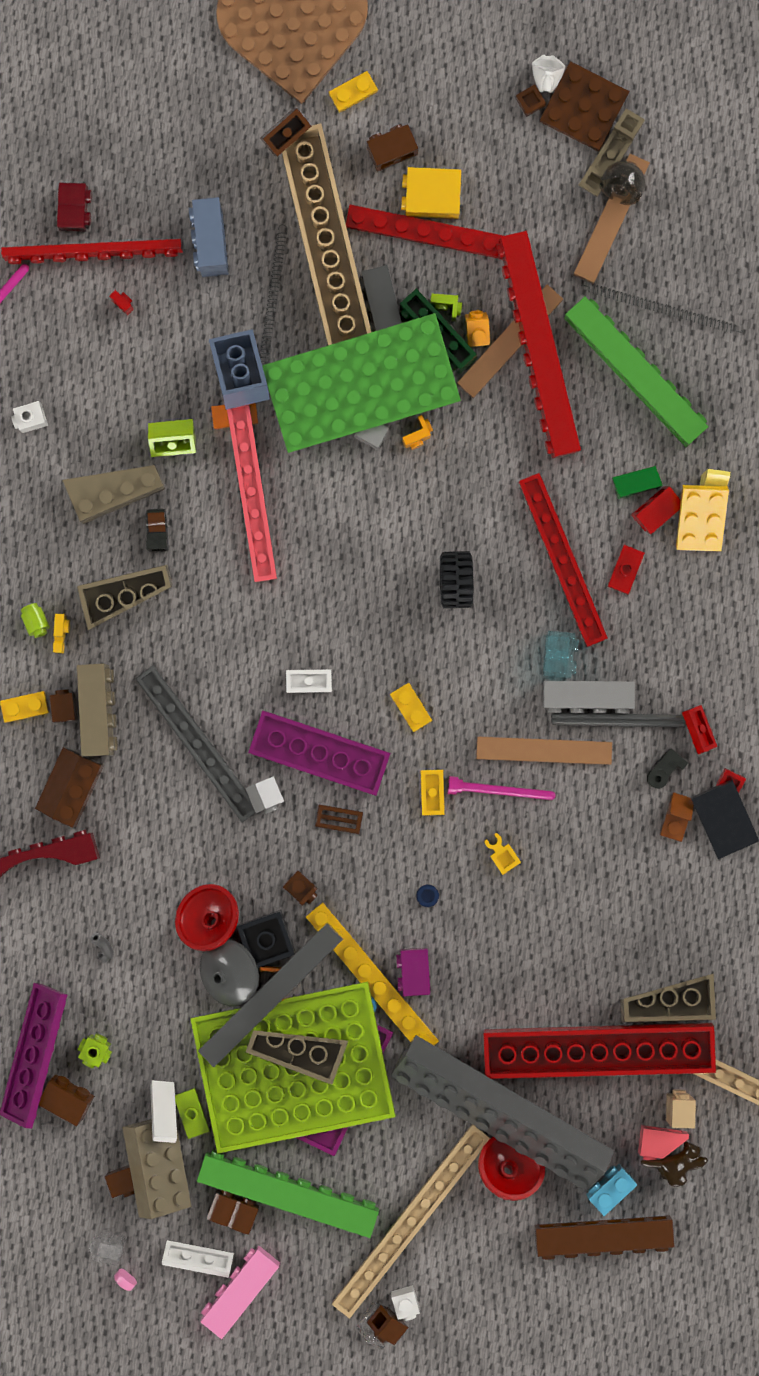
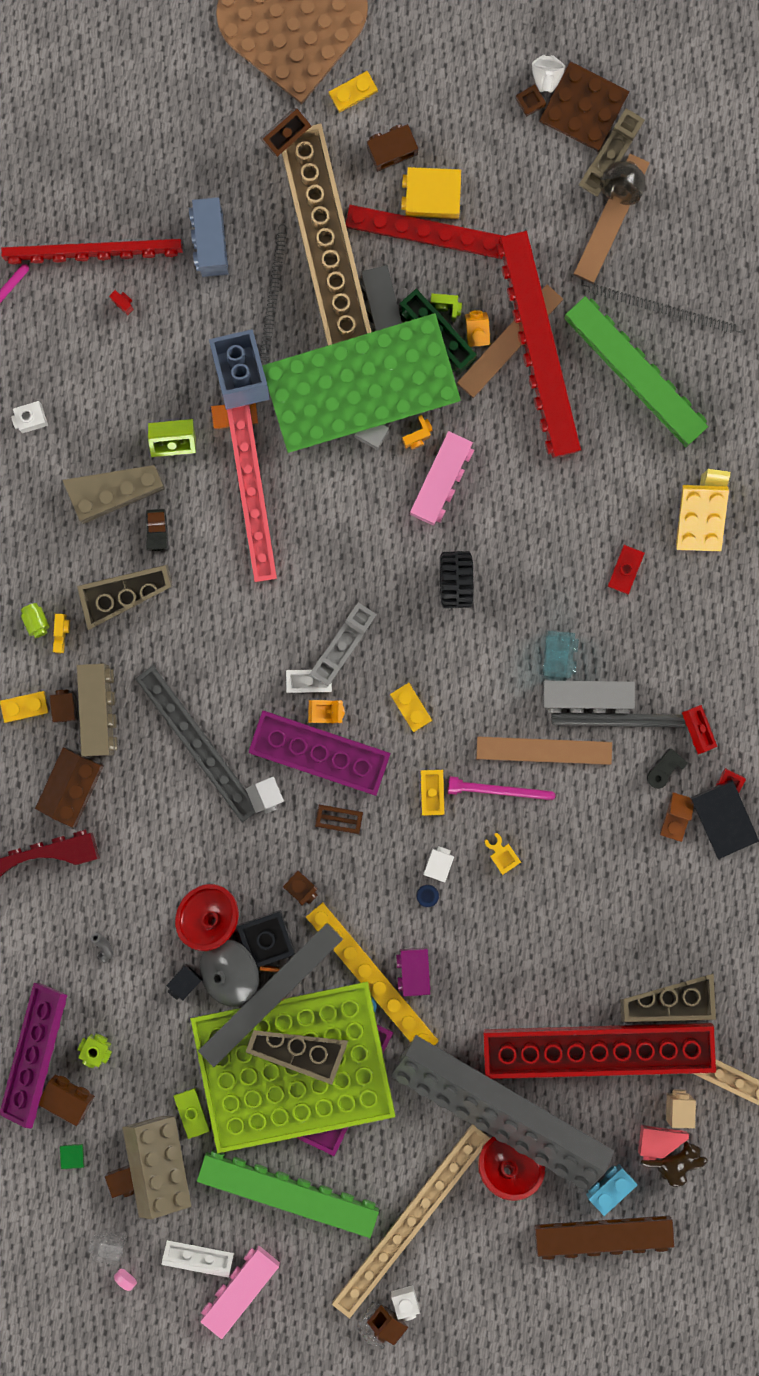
dark red brick [57,182,92,232] -> none
white tile [150,1080,177,1143] -> none
reddish brown brick [206,1190,259,1235] -> none
red plate [518,473,608,647] -> none
green slope [612,466,663,499] -> none
red hinge [631,486,681,534] -> none
none -> green tile [60,1144,85,1169]
none -> black brick [166,964,202,1001]
none -> light orange bracket [308,700,345,723]
none -> light grey slope [309,602,377,687]
none -> bright pink brick [410,431,474,526]
none -> white brick [423,846,454,882]

